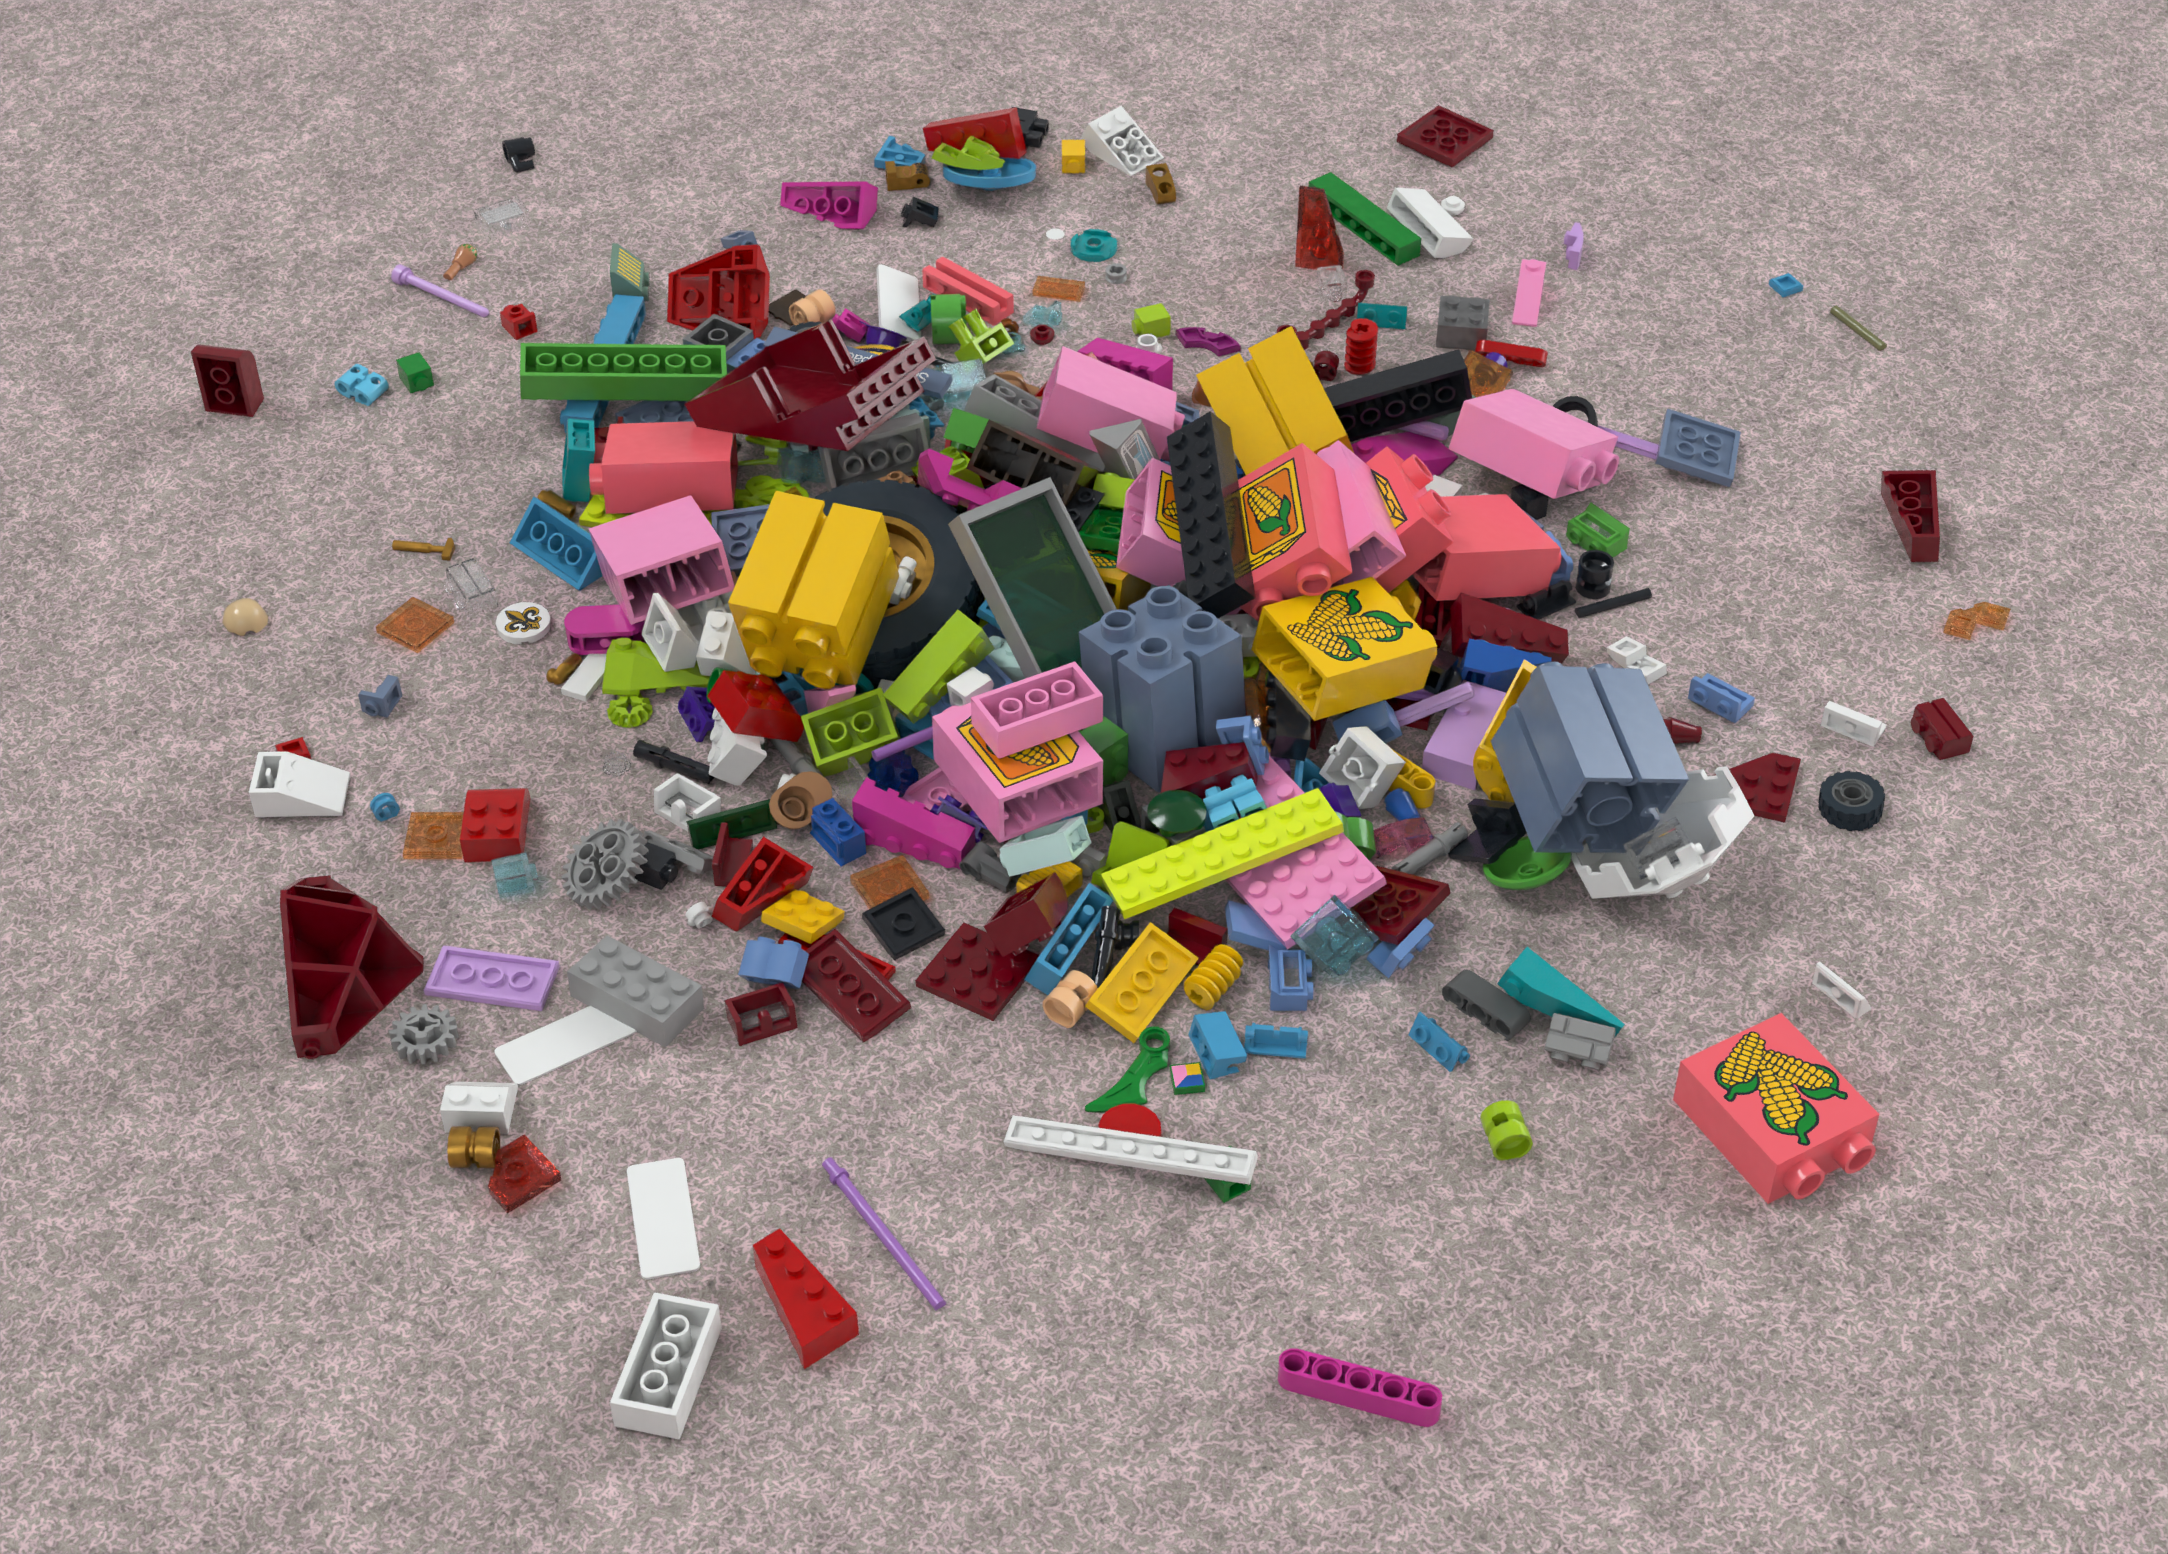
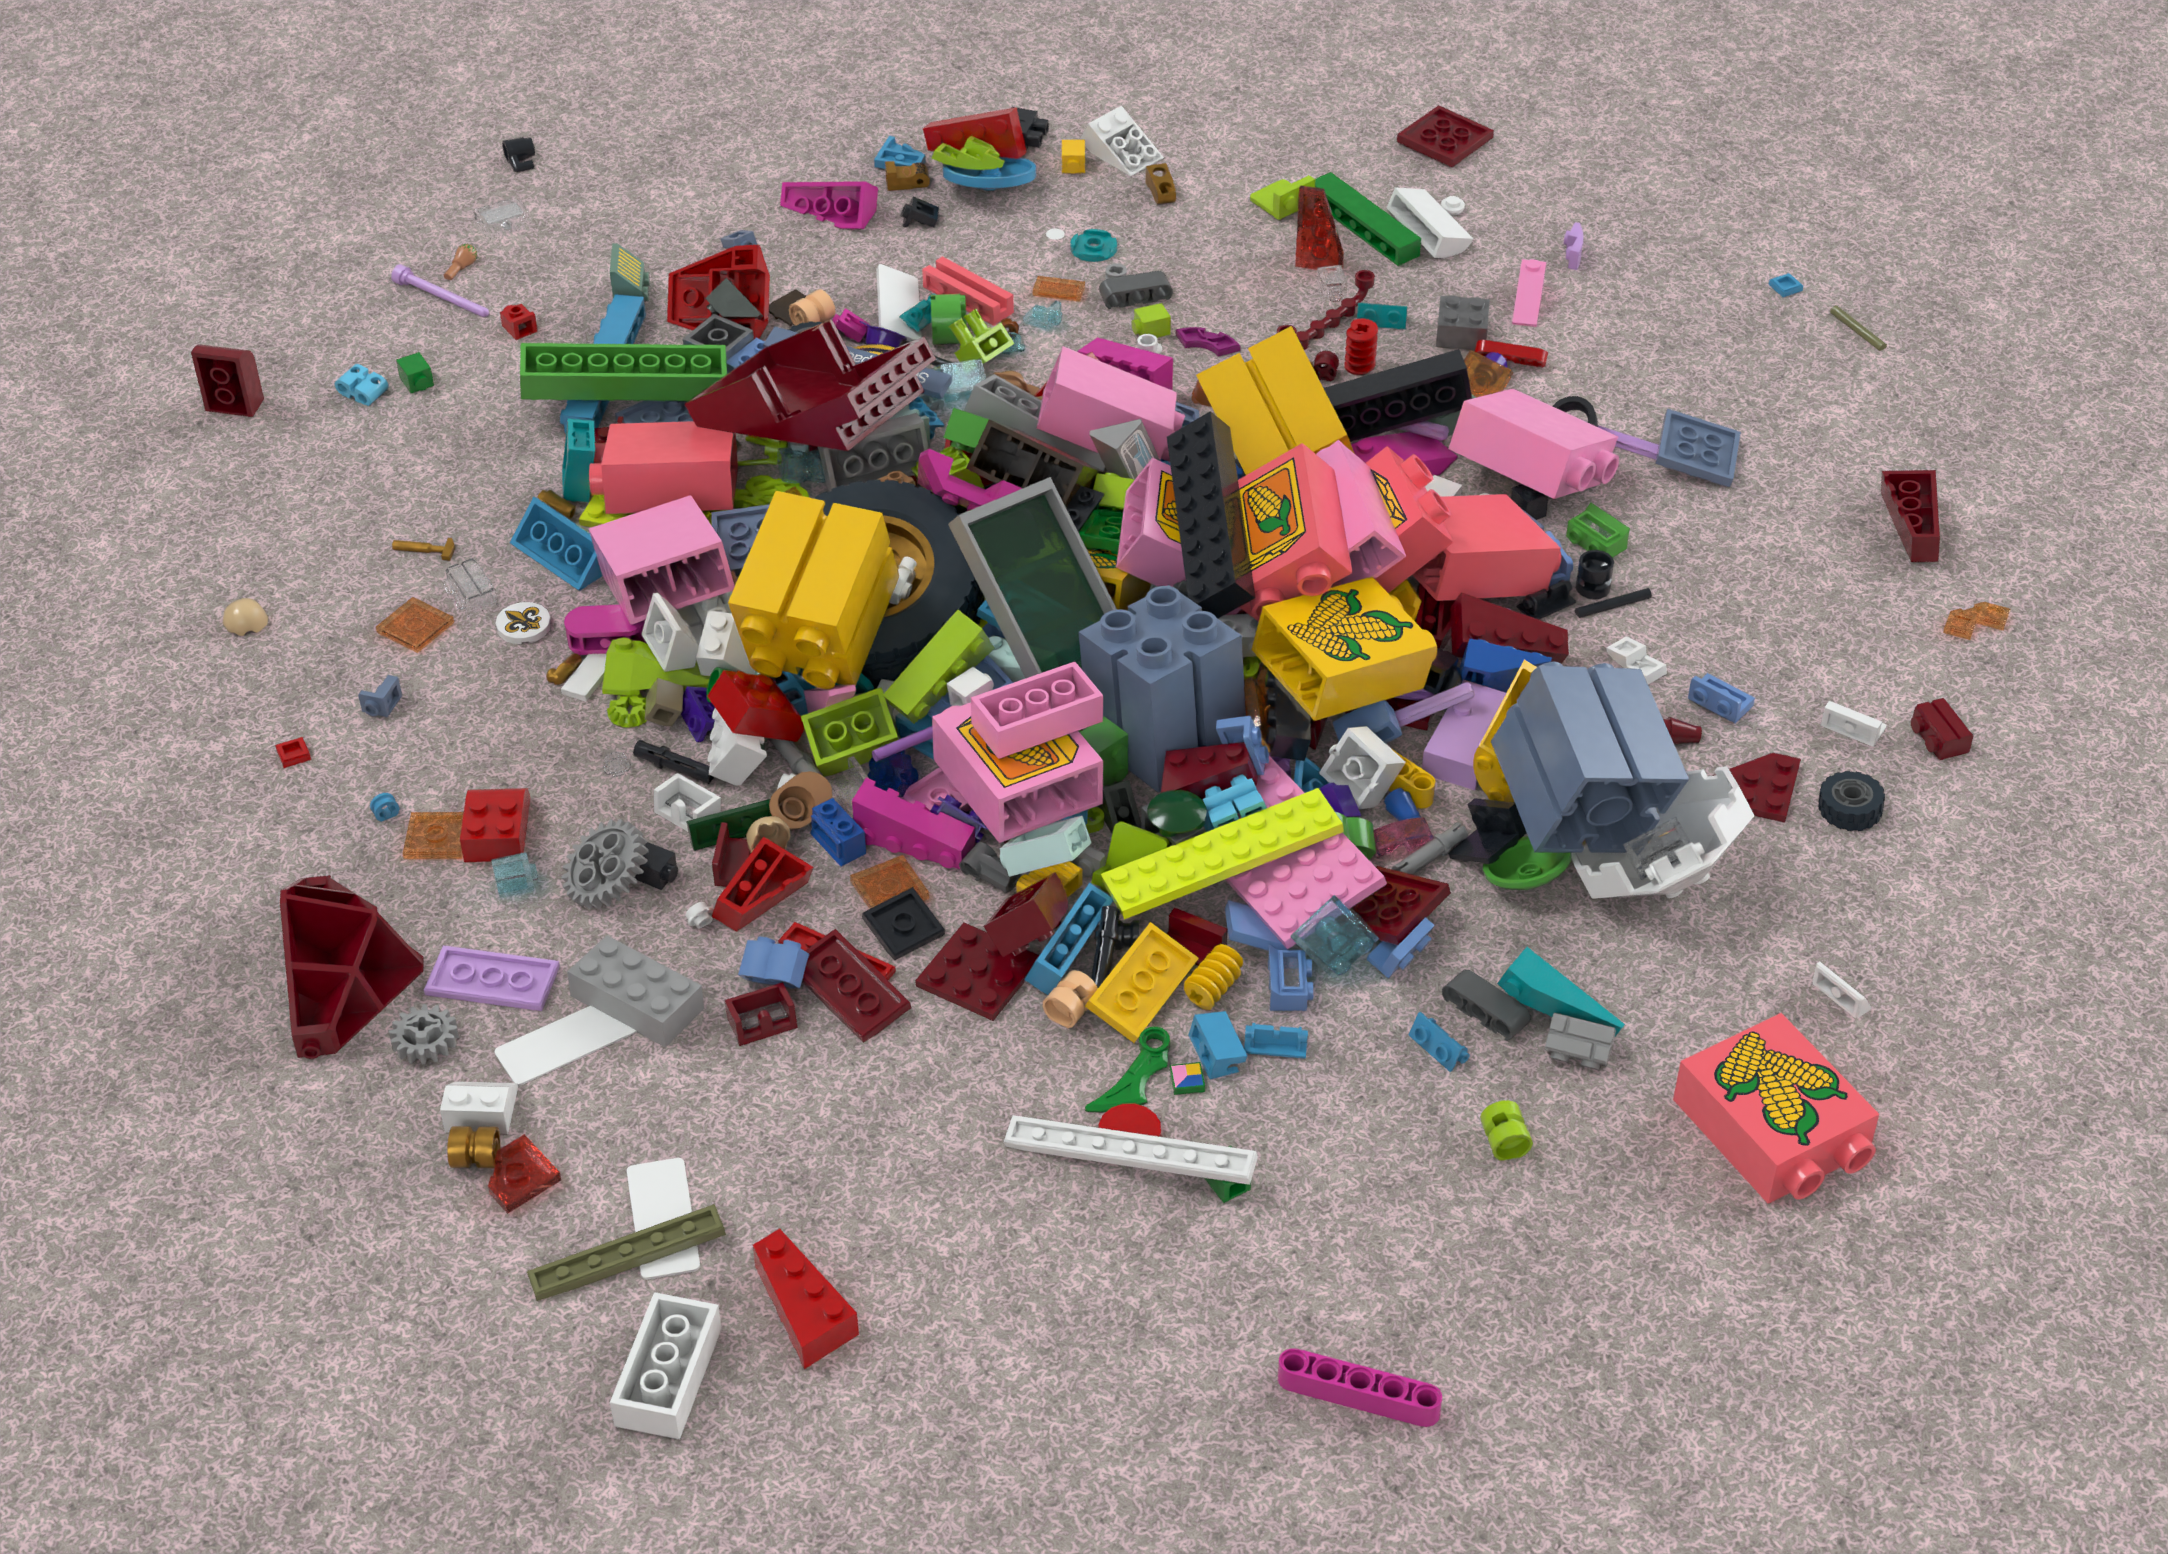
white slope [249,752,350,817] -> none
light grey hinge [643,831,713,874] -> none
yellow plate [761,889,845,944] -> none
medium lavender bar [822,1157,946,1310] -> none
dark red plate [1030,324,1055,345] -> none
none -> olive tile [527,1204,726,1301]
none -> dark tan brick [645,678,683,726]
none -> pearl dark grey slope [705,278,763,320]
none -> tan hair [746,816,791,853]
none -> dark grey beam [1099,271,1173,309]
none -> lime bracket [1250,175,1315,220]

